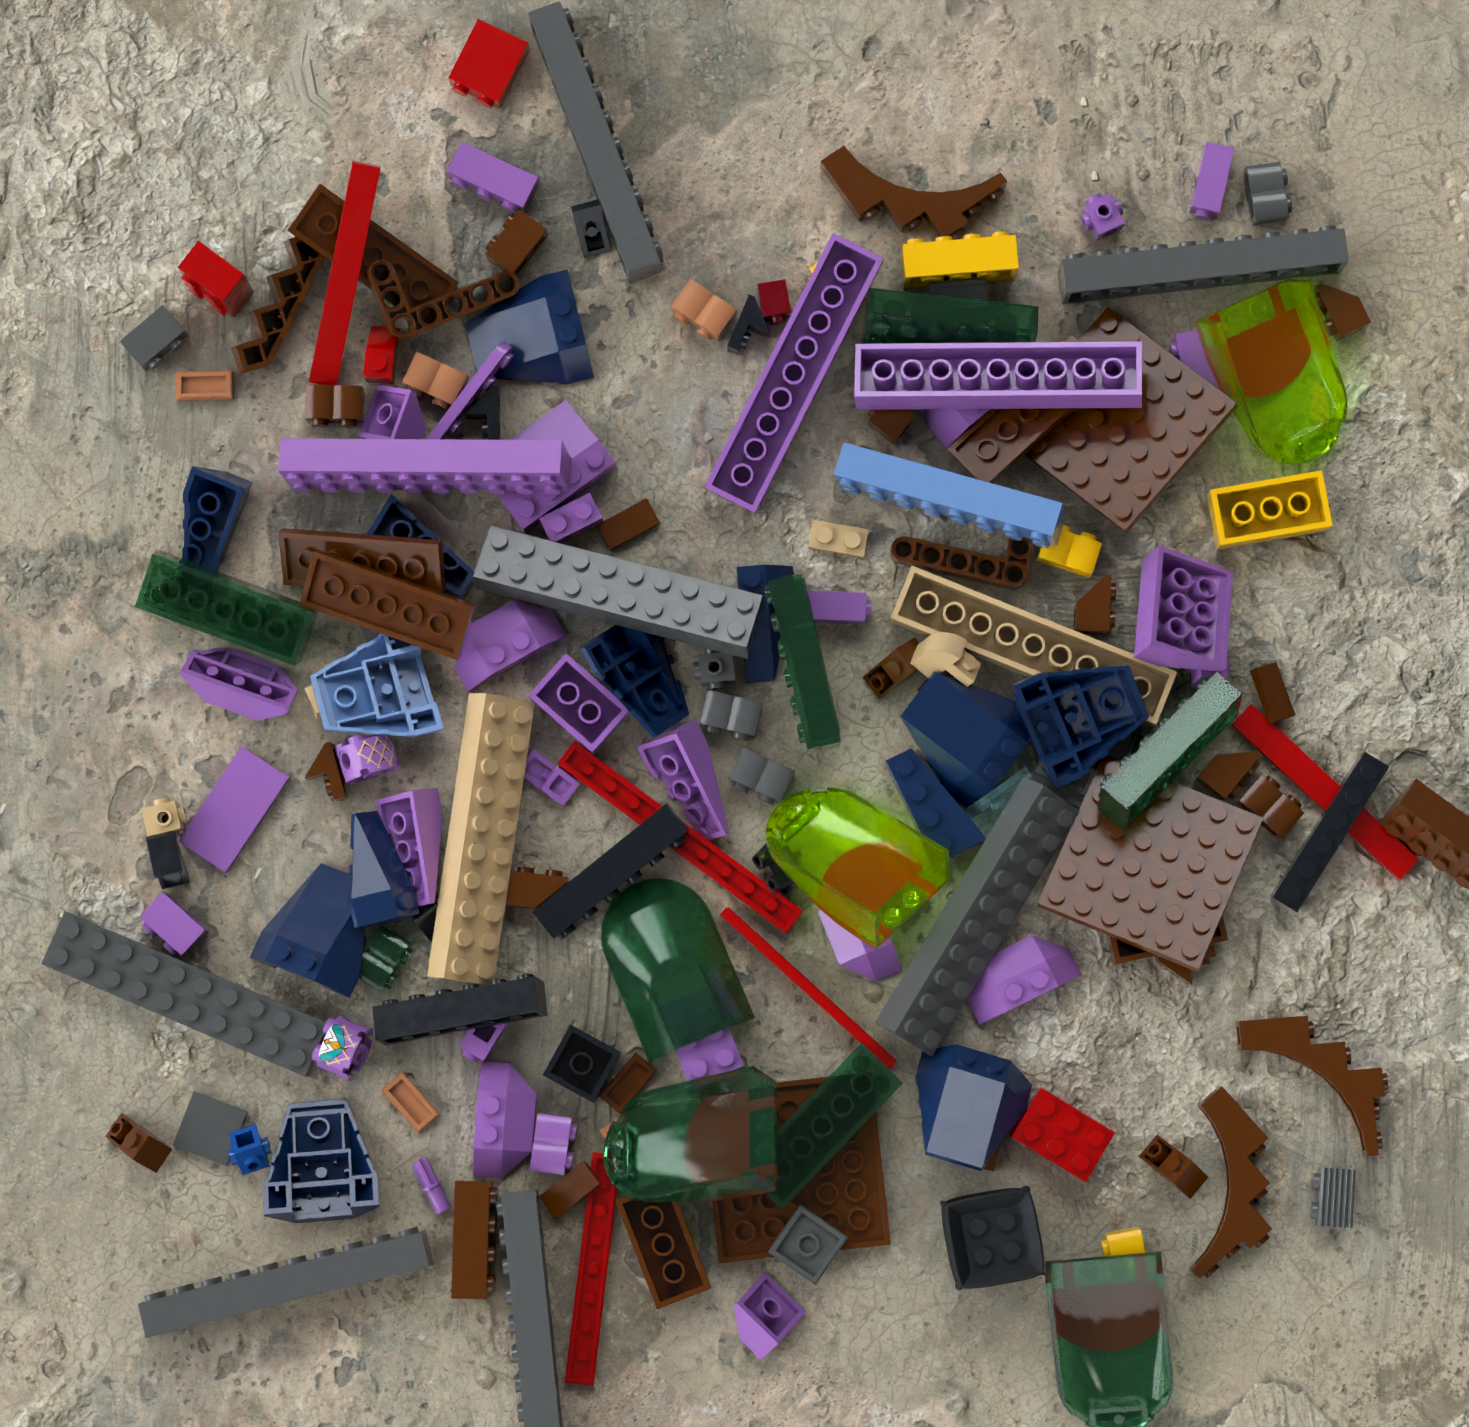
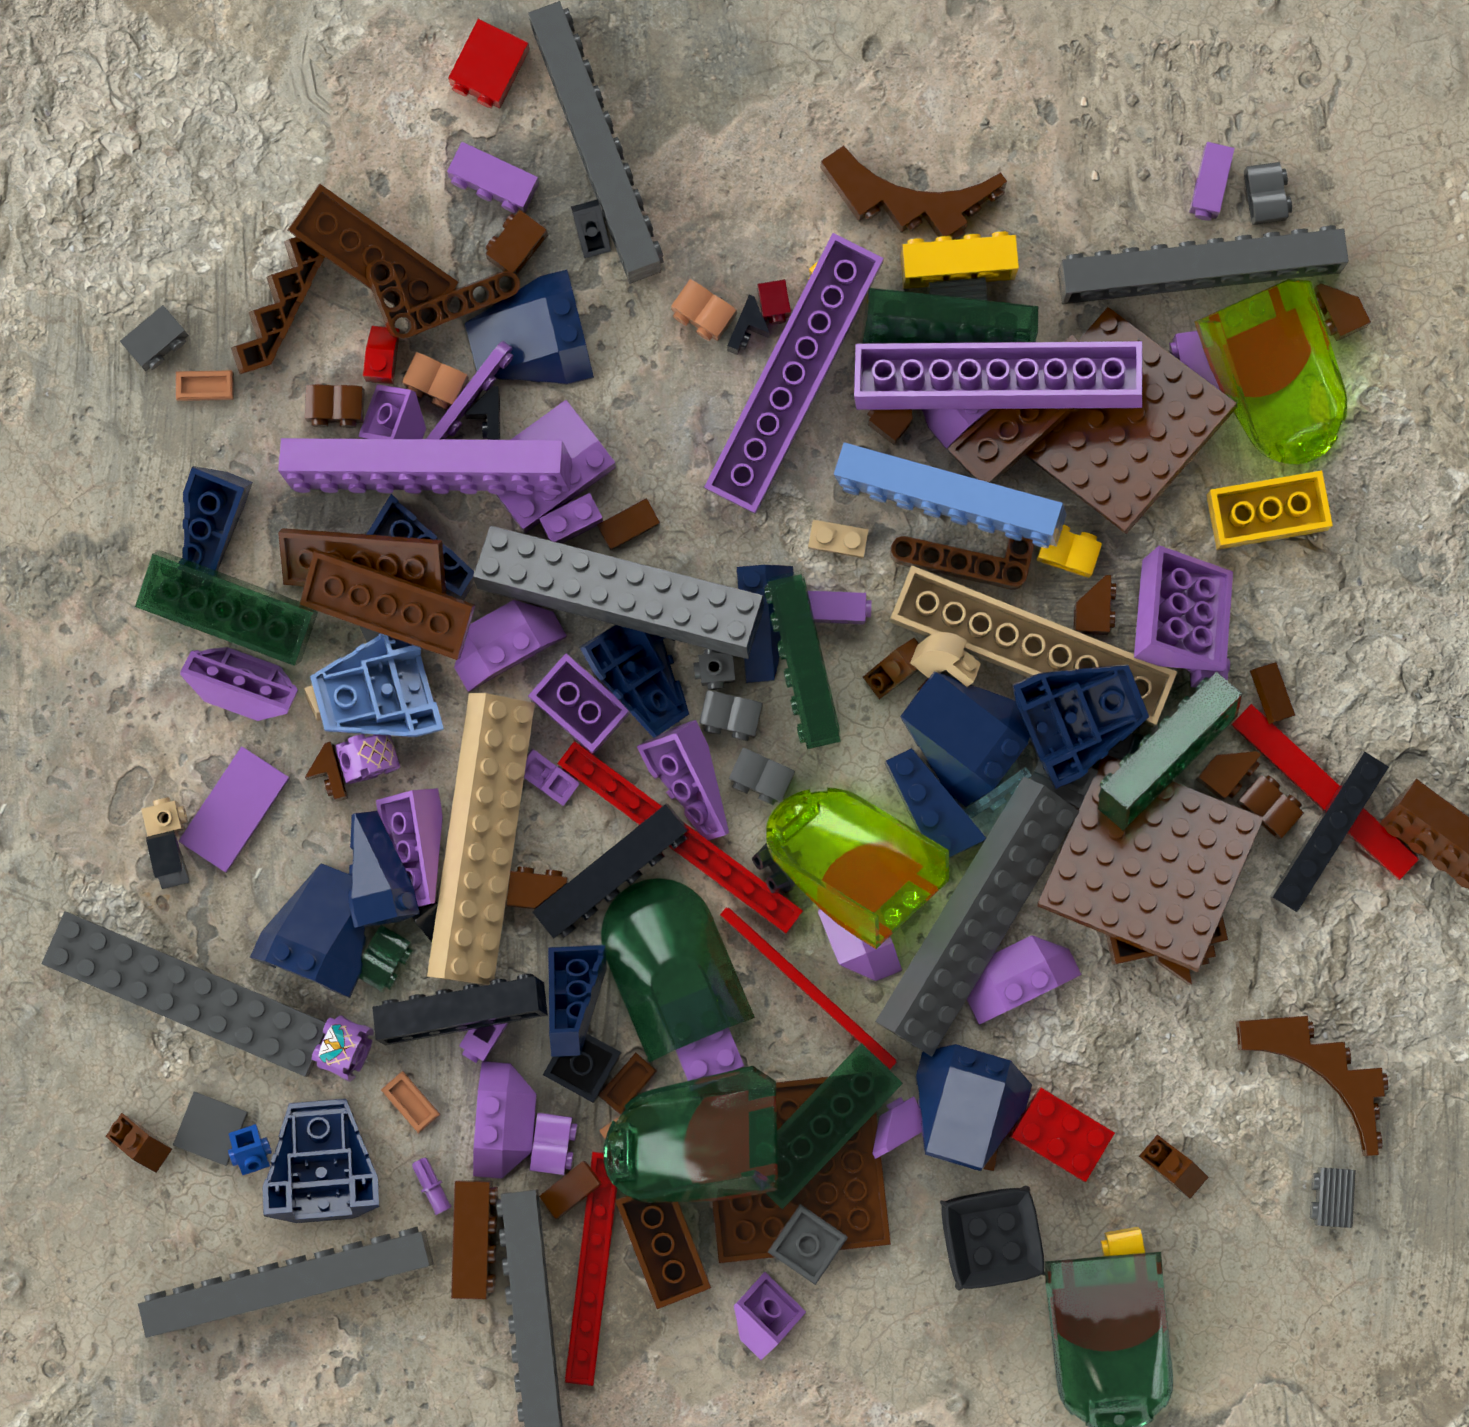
medium lavender brick [139,892,208,957] -> none
red brick [177,240,254,318] -> none
red tile [309,160,381,385] -> none
medium lavender brick [1081,193,1125,241] -> none
reddish brown arch [1189,1086,1272,1278] -> none
none -> dark blue wedge [548,945,607,1057]
none -> medium lavender slope [873,1096,922,1159]

